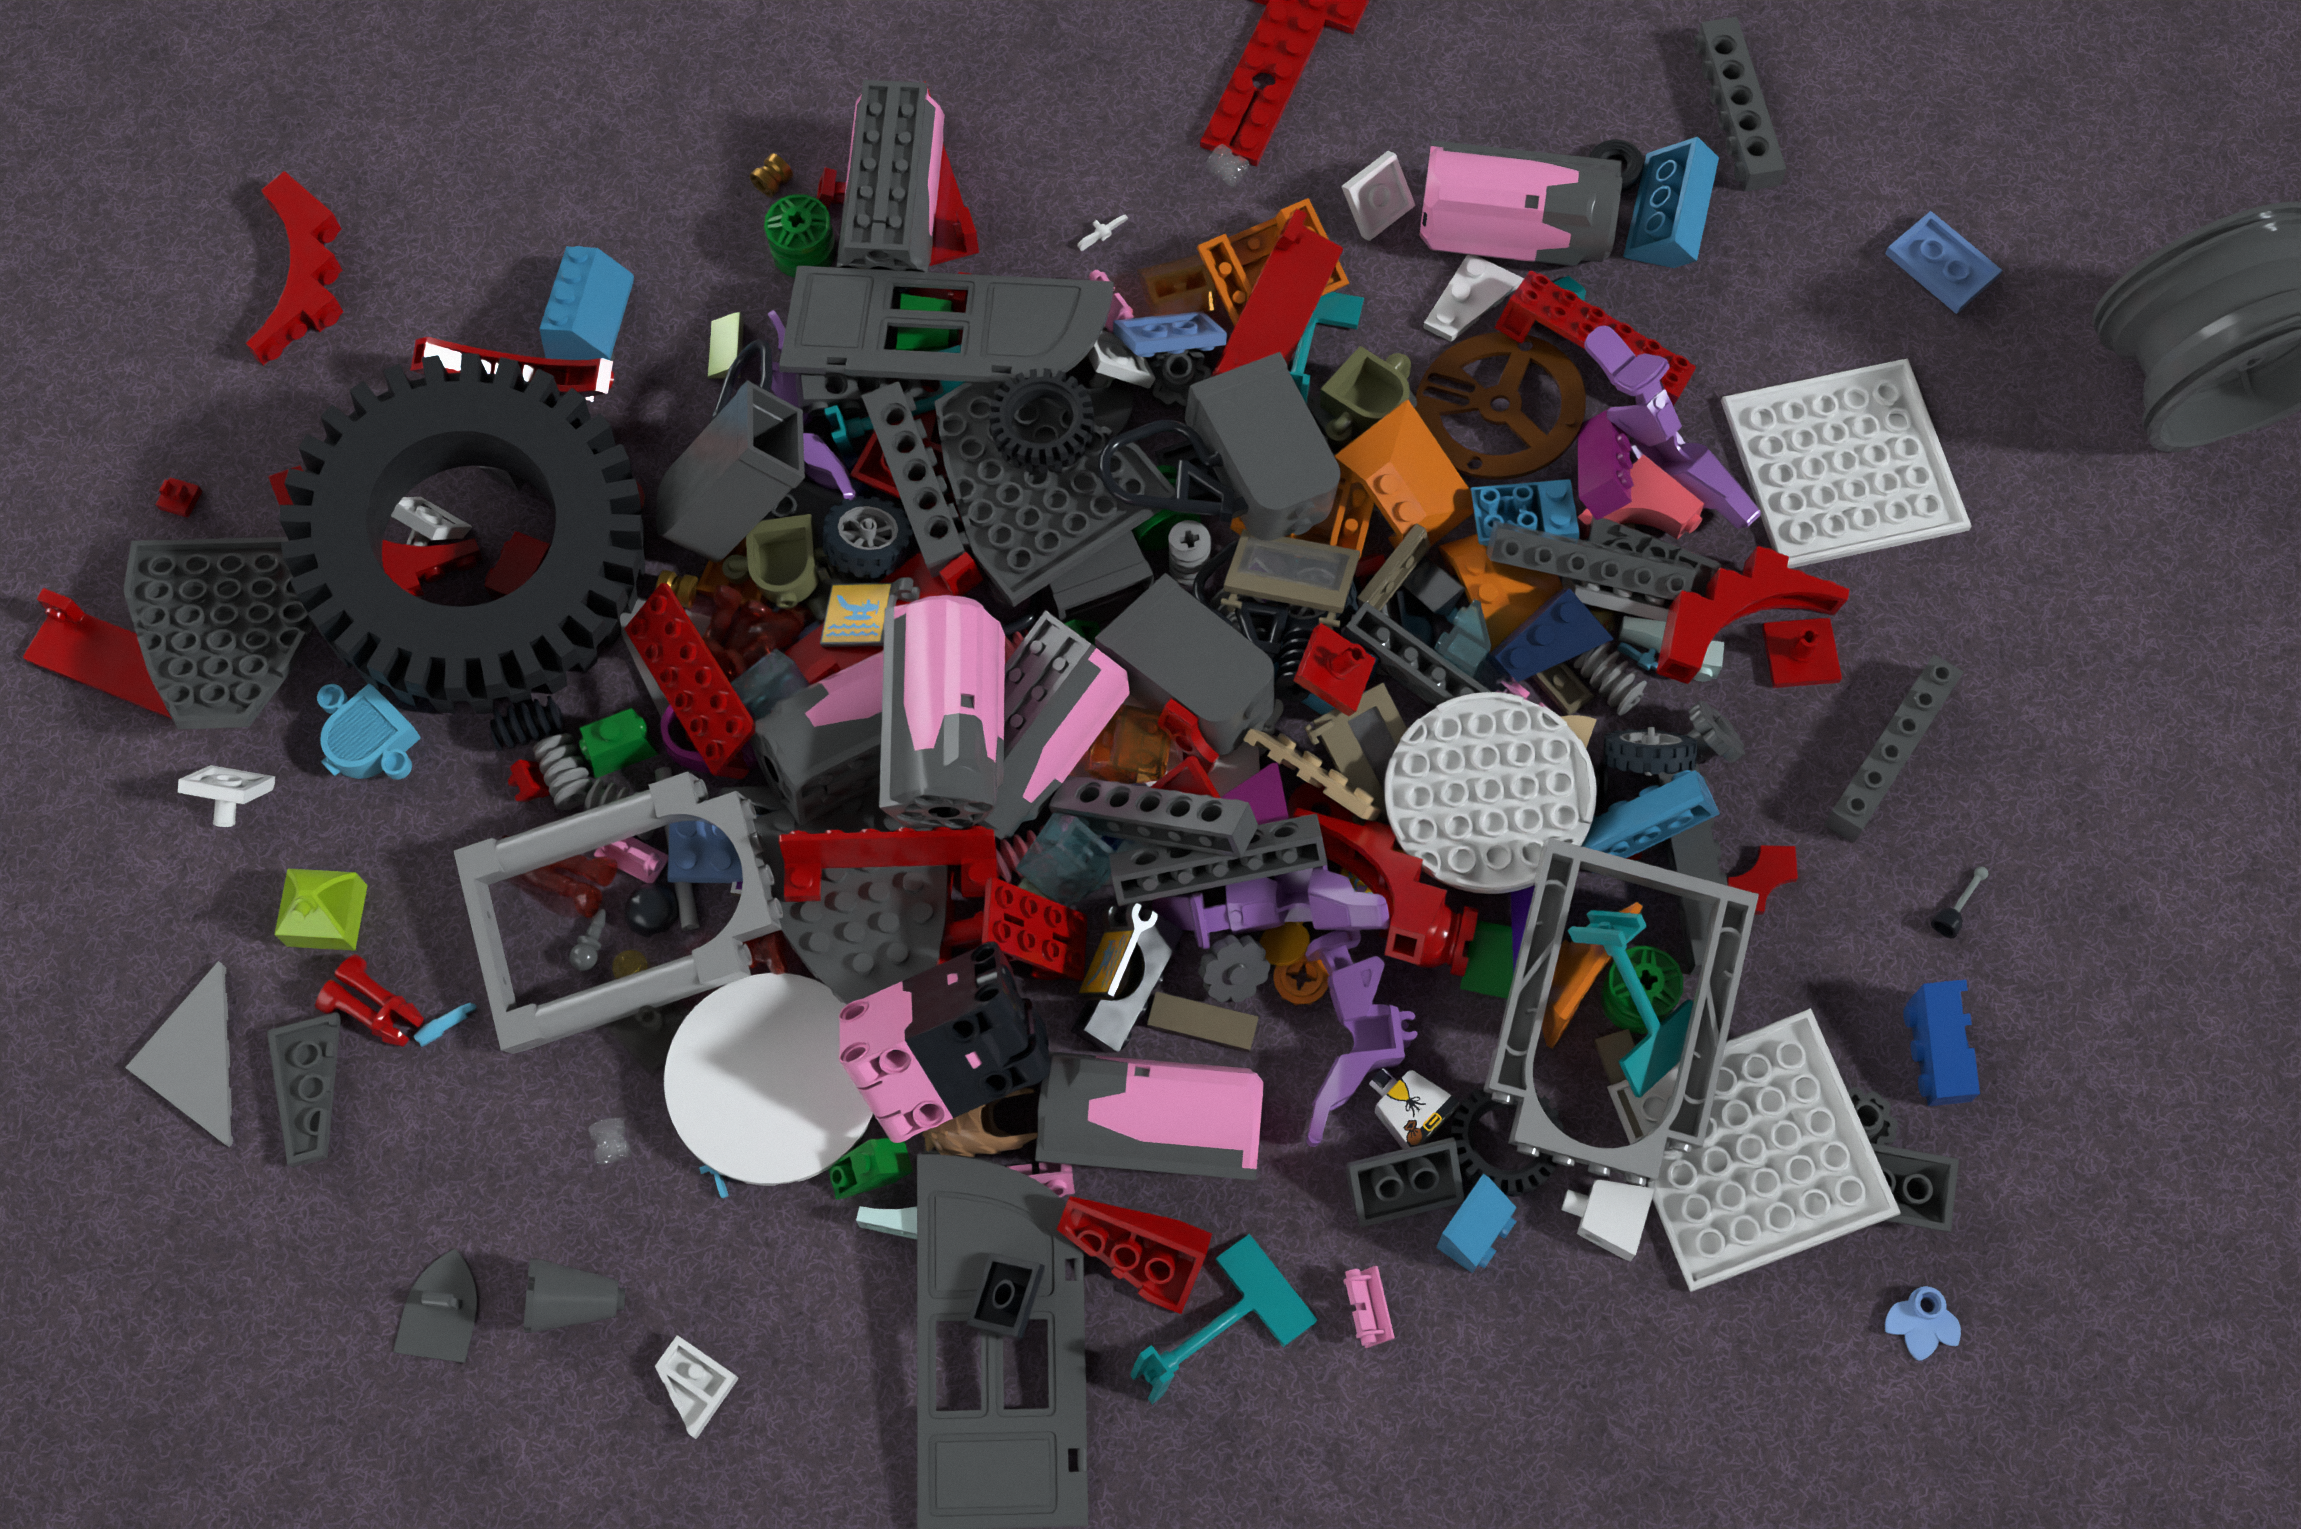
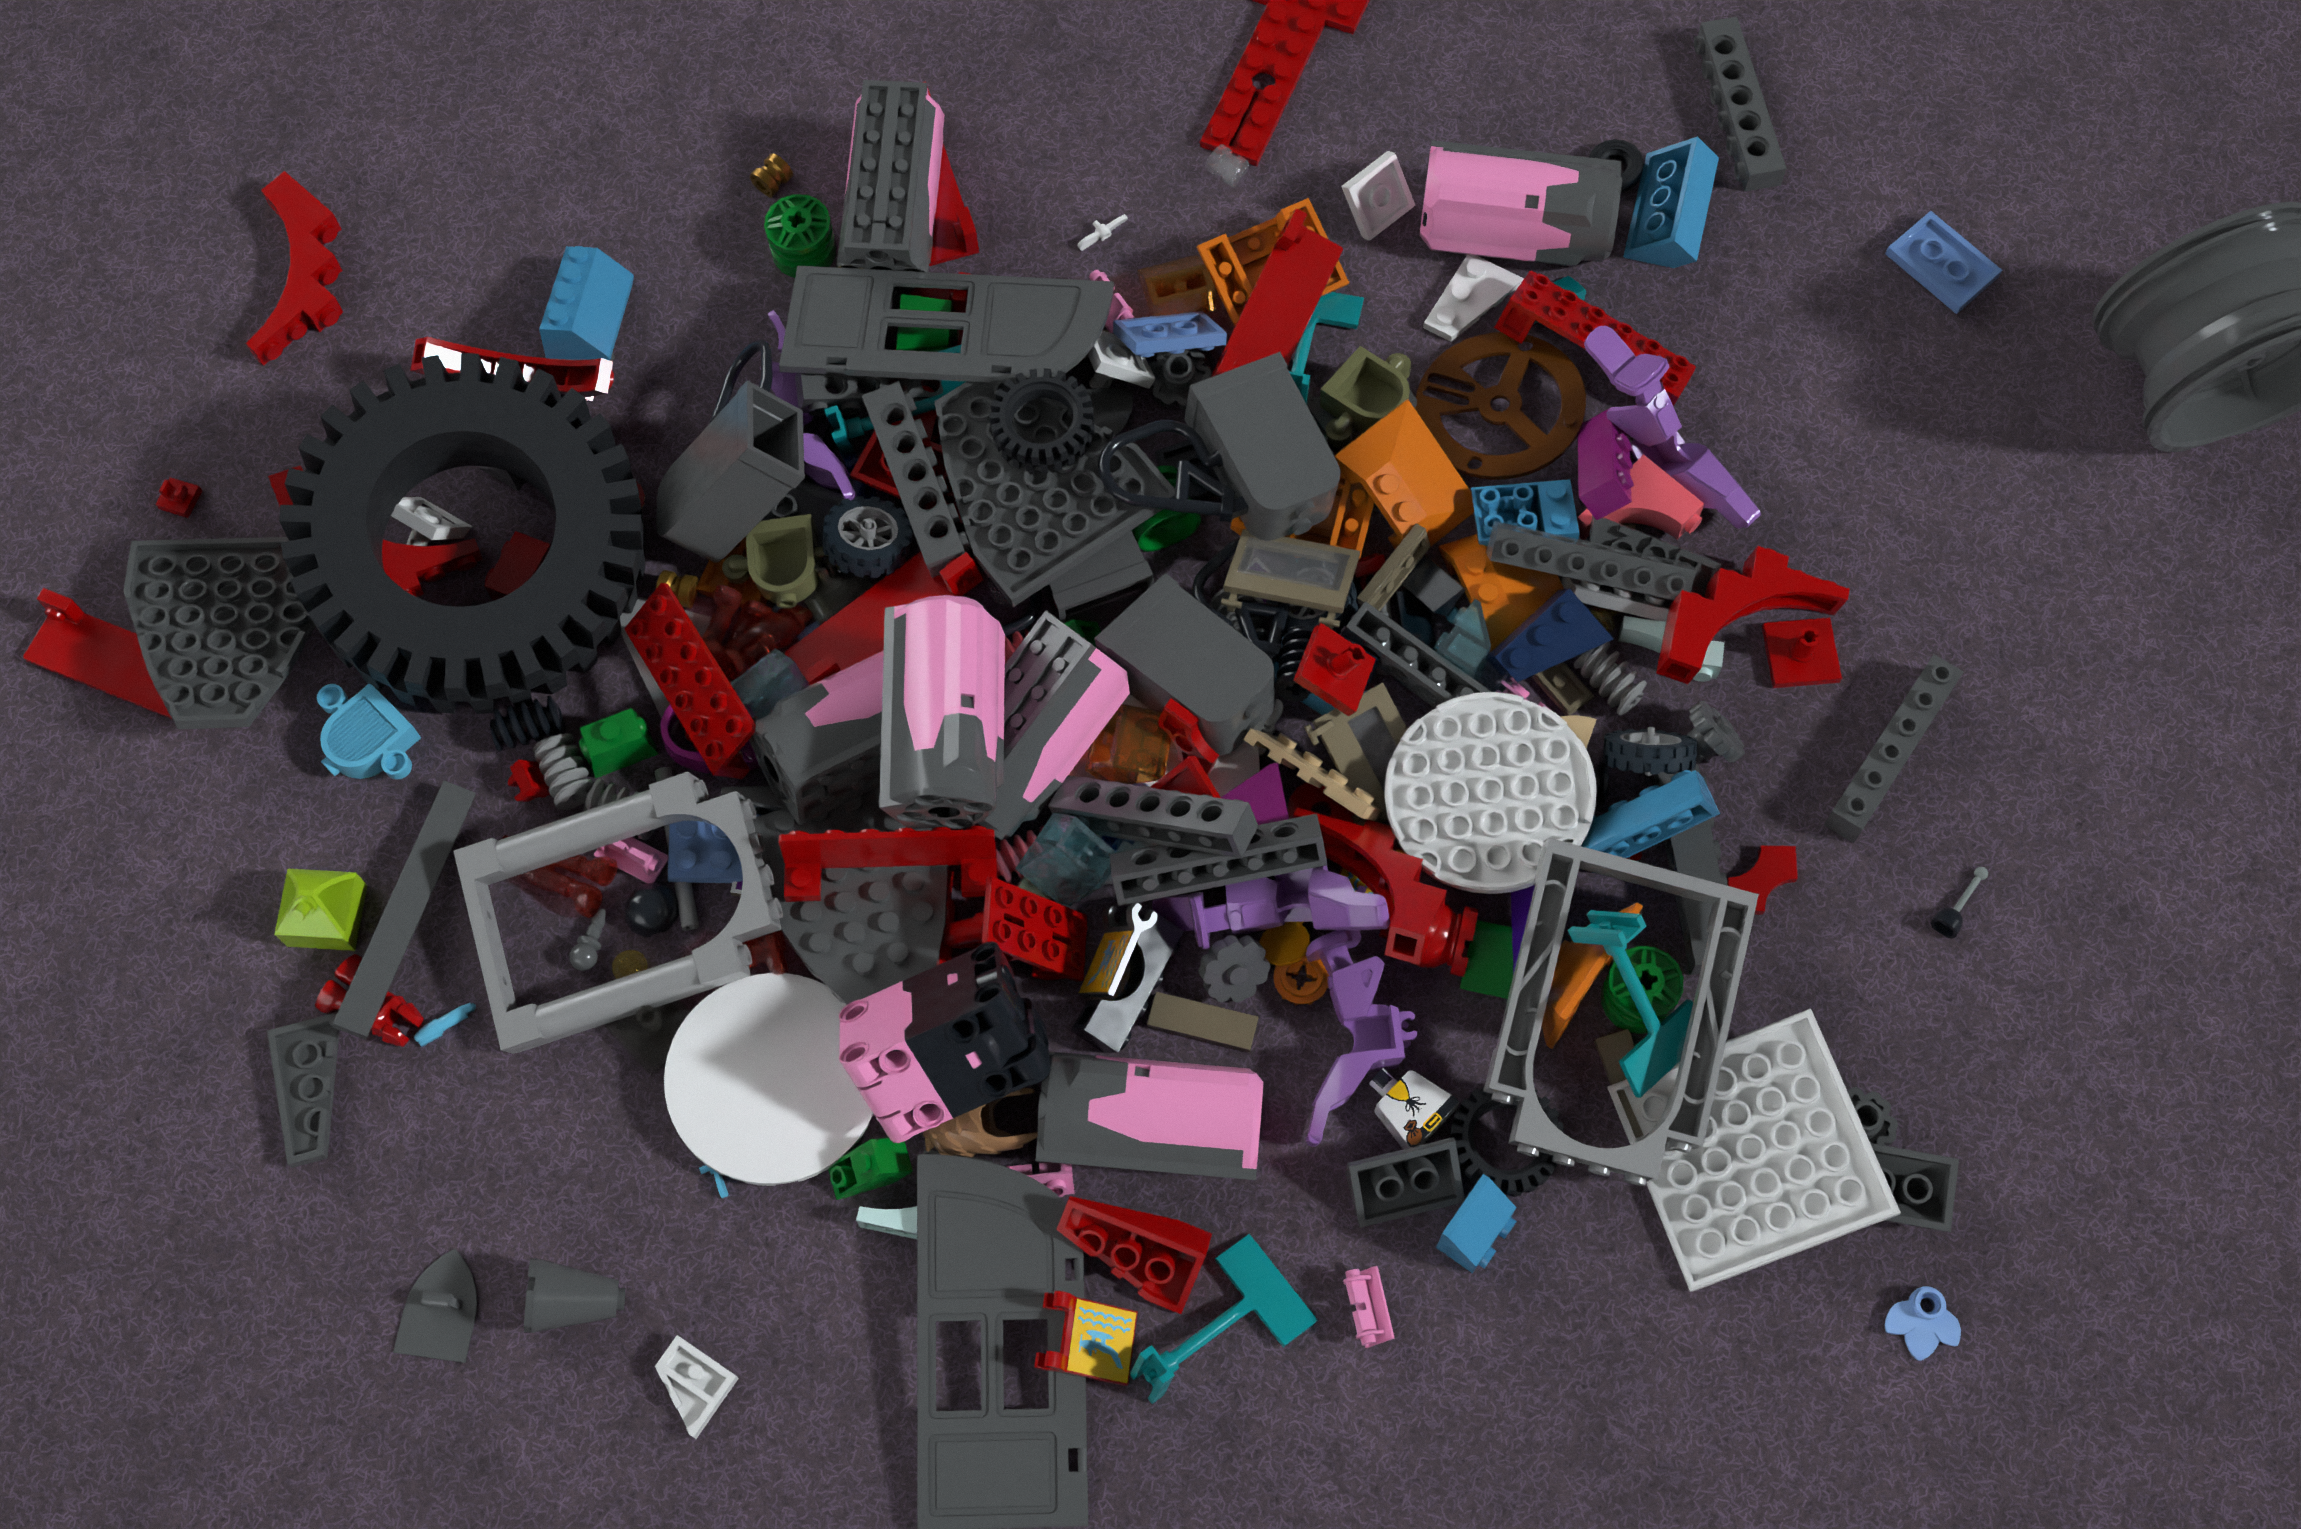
light grey tile [125,961,233,1147] -> none
white tile [178,765,275,827] -> none
clear wheel [588,1118,632,1165] -> none
yellowish green slope [708,312,744,378] -> none
red tile [816,167,846,210] -> none
flag [820,578,920,647] -> none
black slope [966,1253,1045,1343] -> none
light grey piece [1169,520,1211,586] -> none
white torso [1561,1180,1654,1262] -> none
medium azure piece [1617,642,1671,679] -> none
white tile [1721,358,1972,568] -> none
blue wedge [1903,979,1980,1106] -> none
none -> dark grey tile [332,780,476,1040]
none -> flag [1034,1291,1138,1386]

